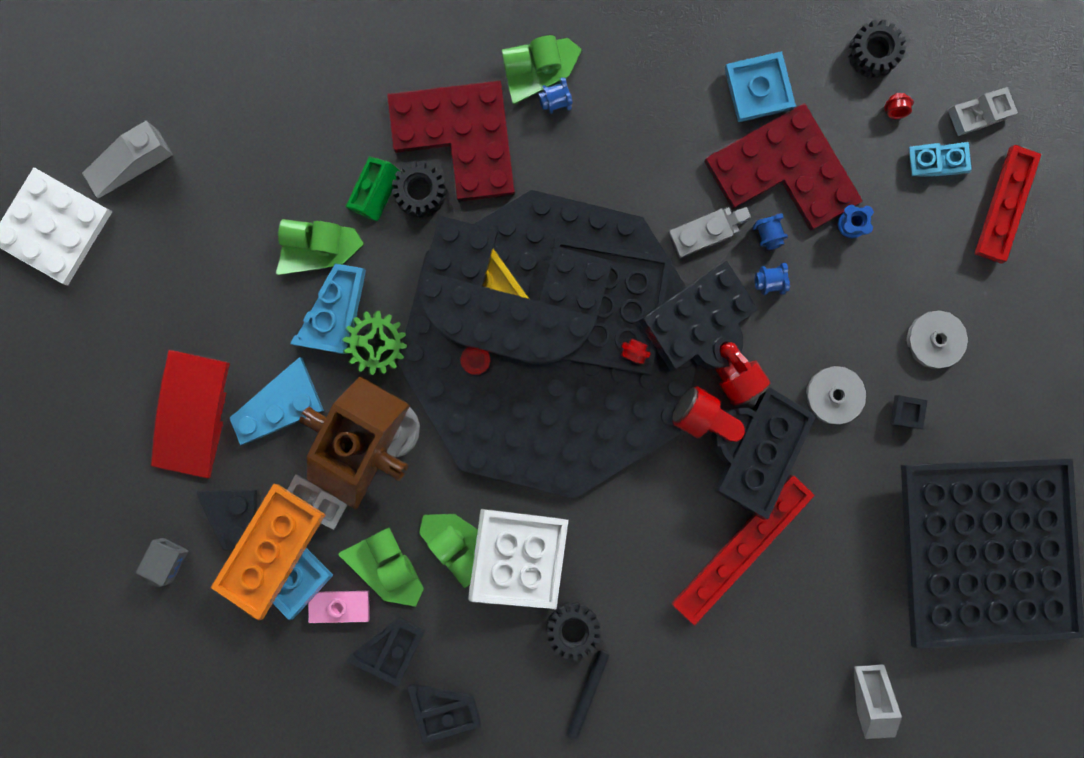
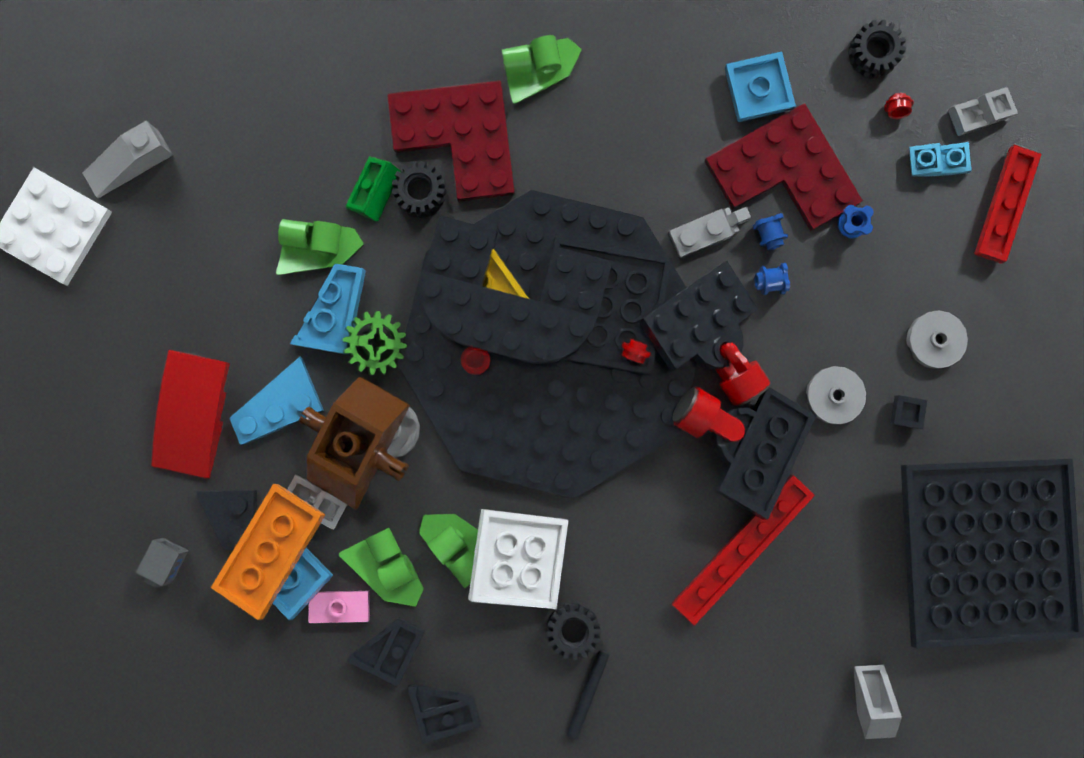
blue brick [538,77,573,114] -> none

